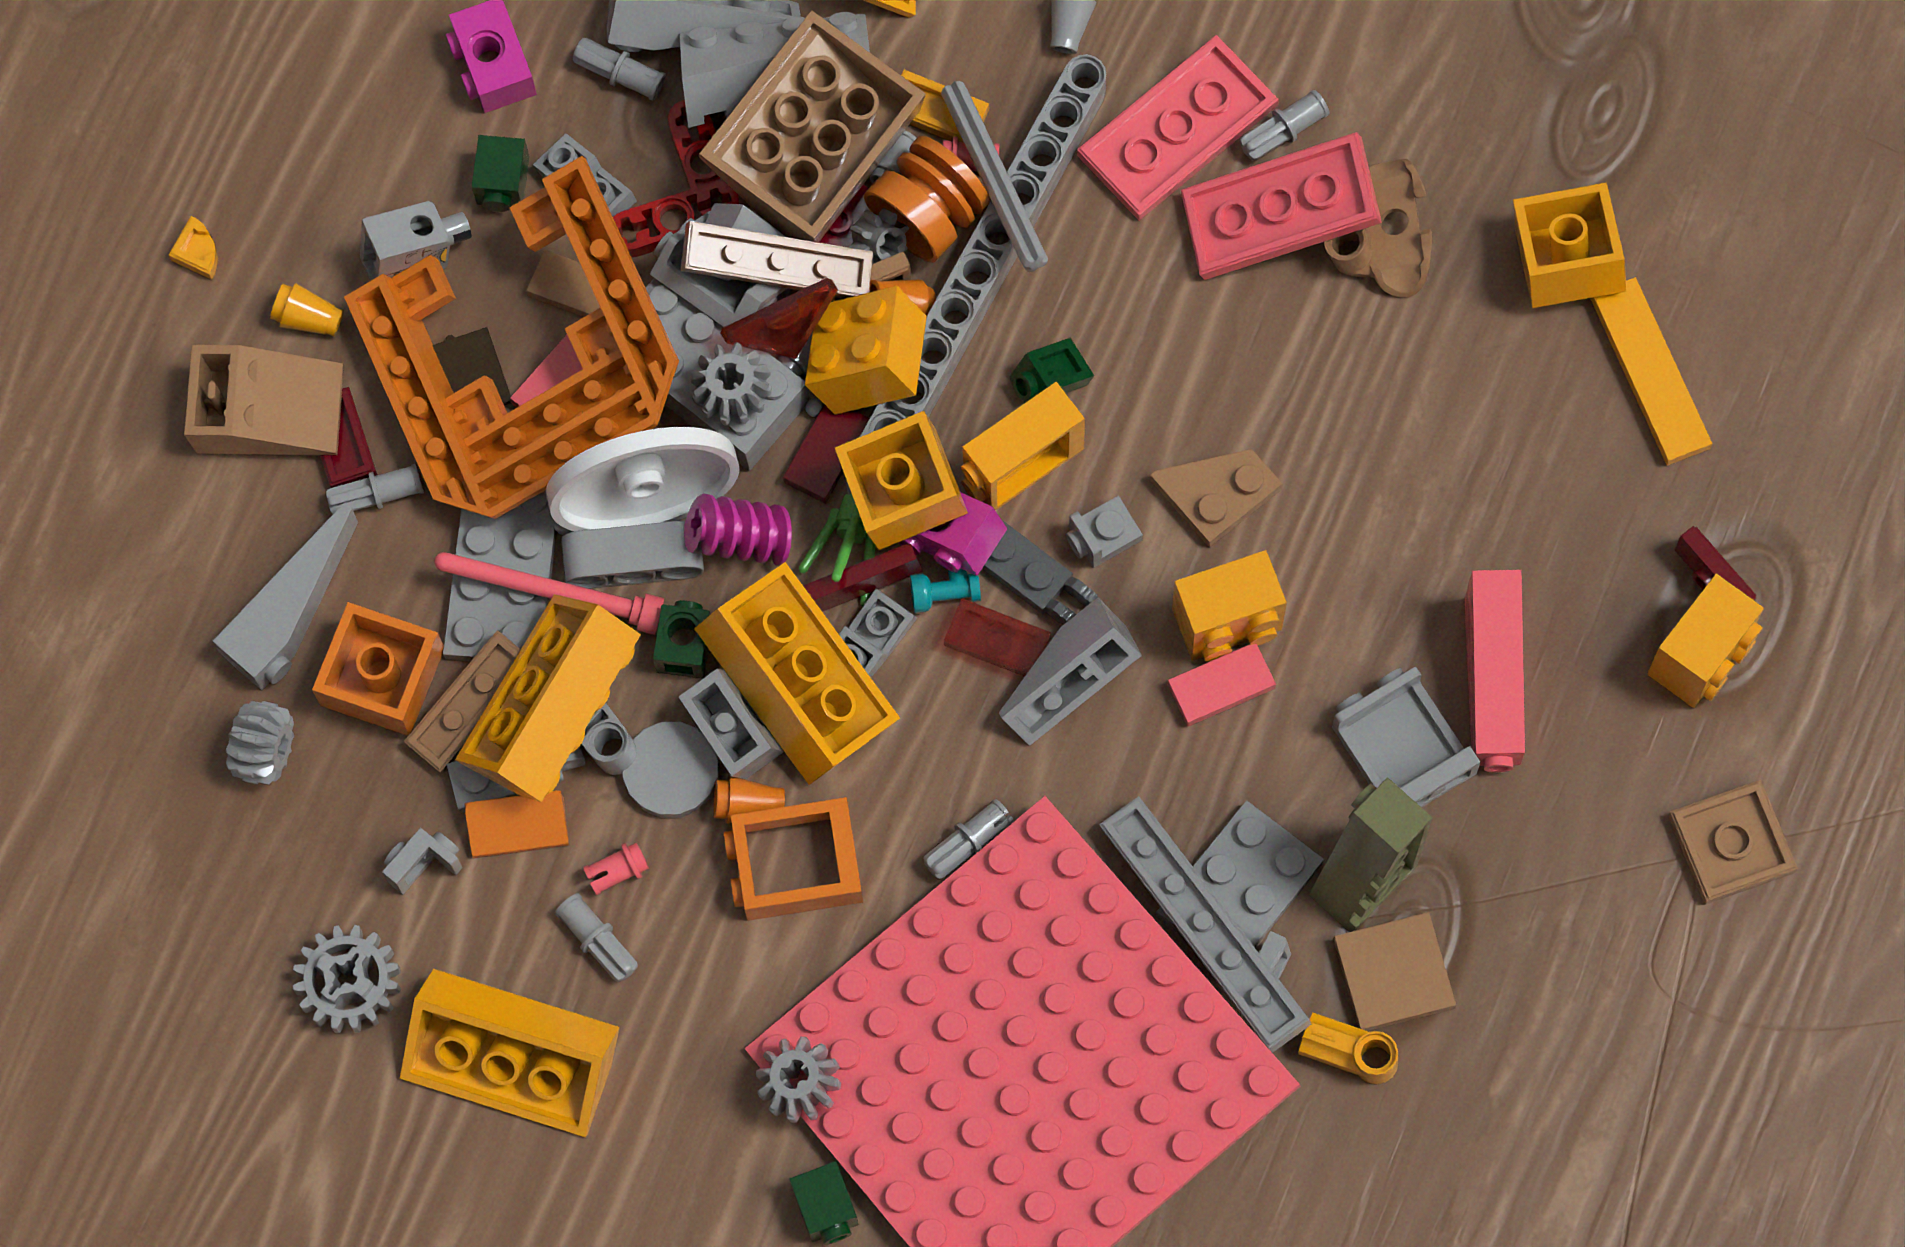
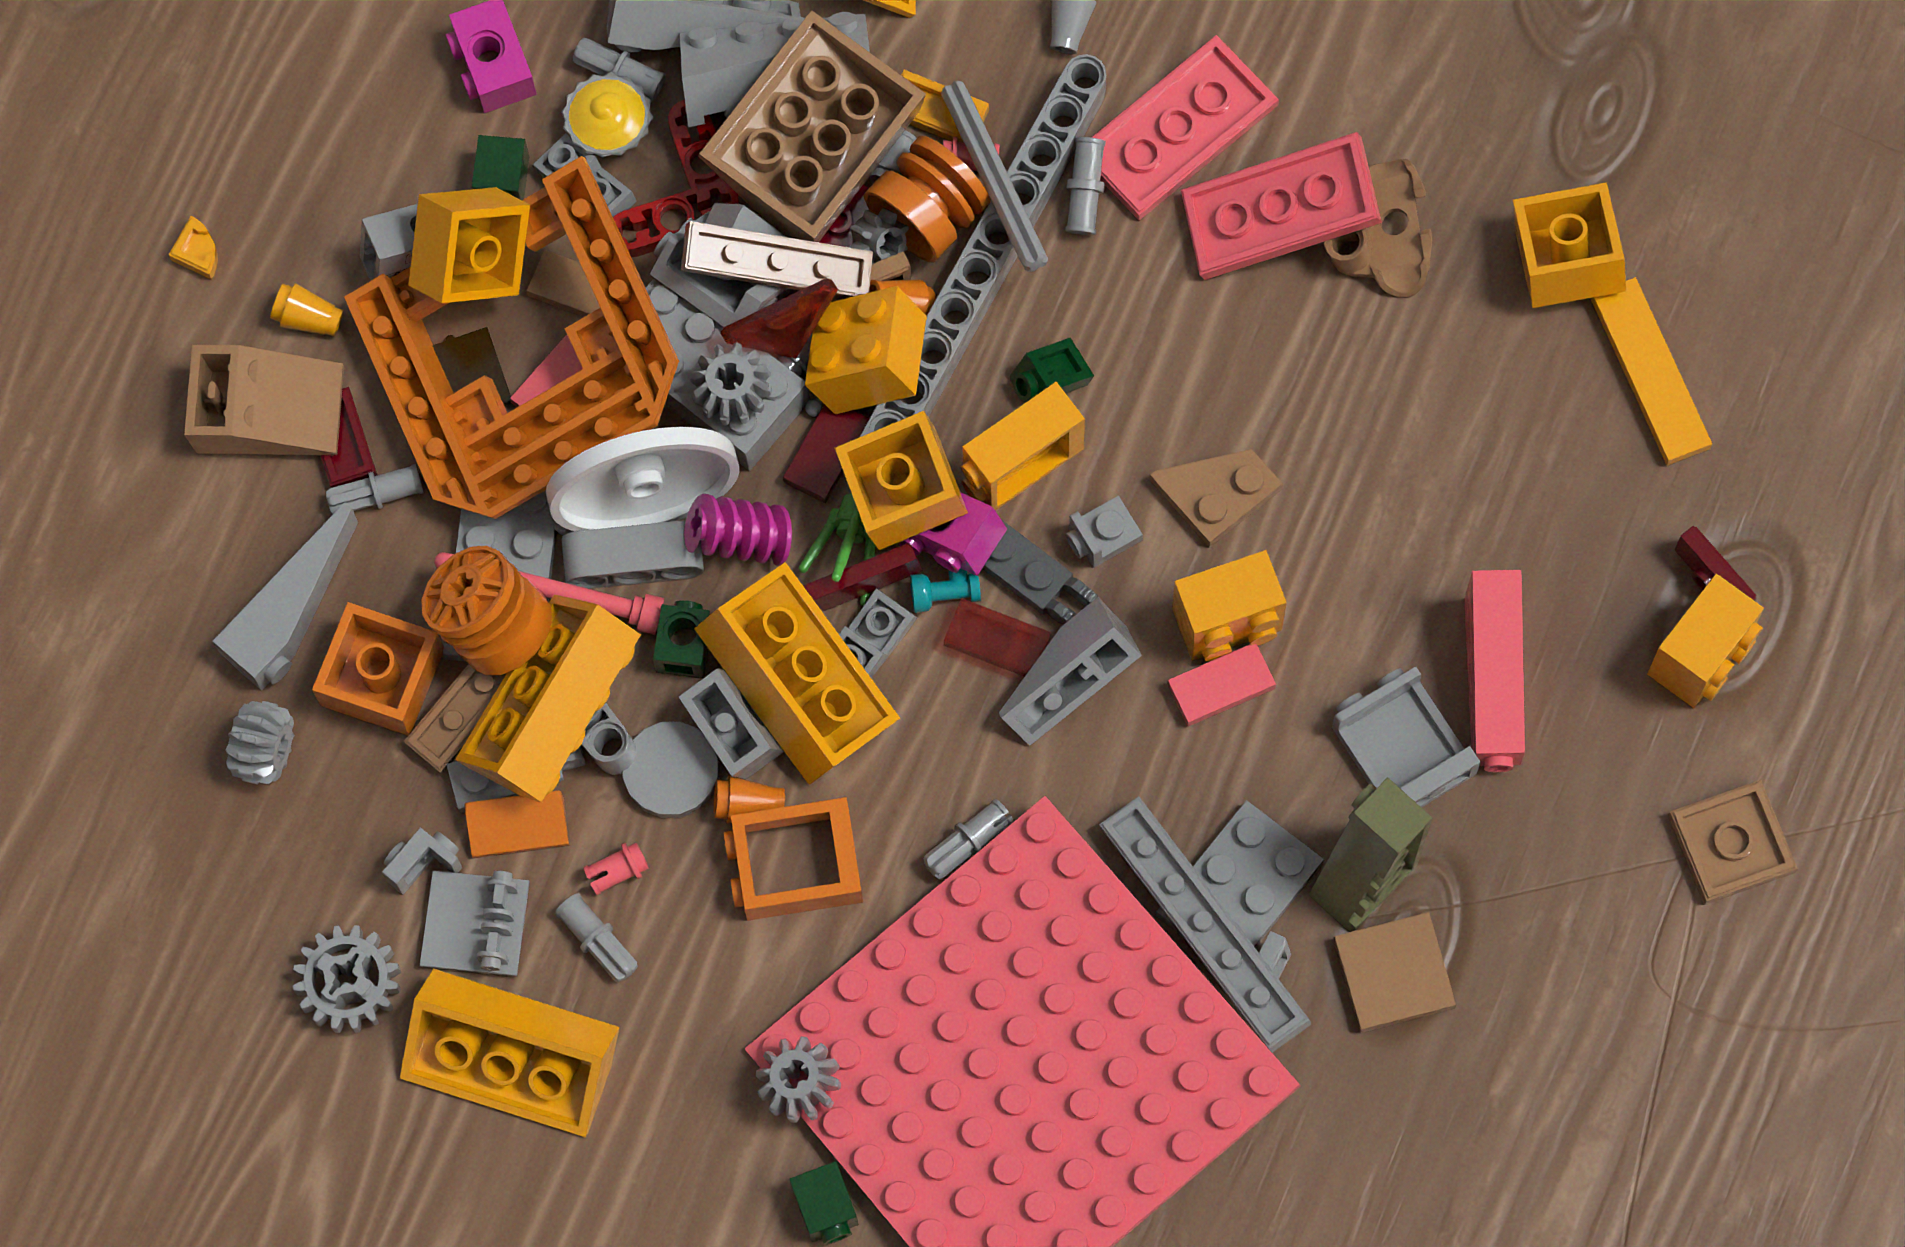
light grey axle [1239,90,1330,161] -> none
light orange piece [1298,1012,1398,1085] -> none
none -> light orange brick [408,187,530,303]
none -> light grey hinge [420,871,530,976]
none -> orange wheel [421,546,552,675]
none -> yellow piece [561,72,653,157]
none -> light grey pin [1065,137,1106,235]

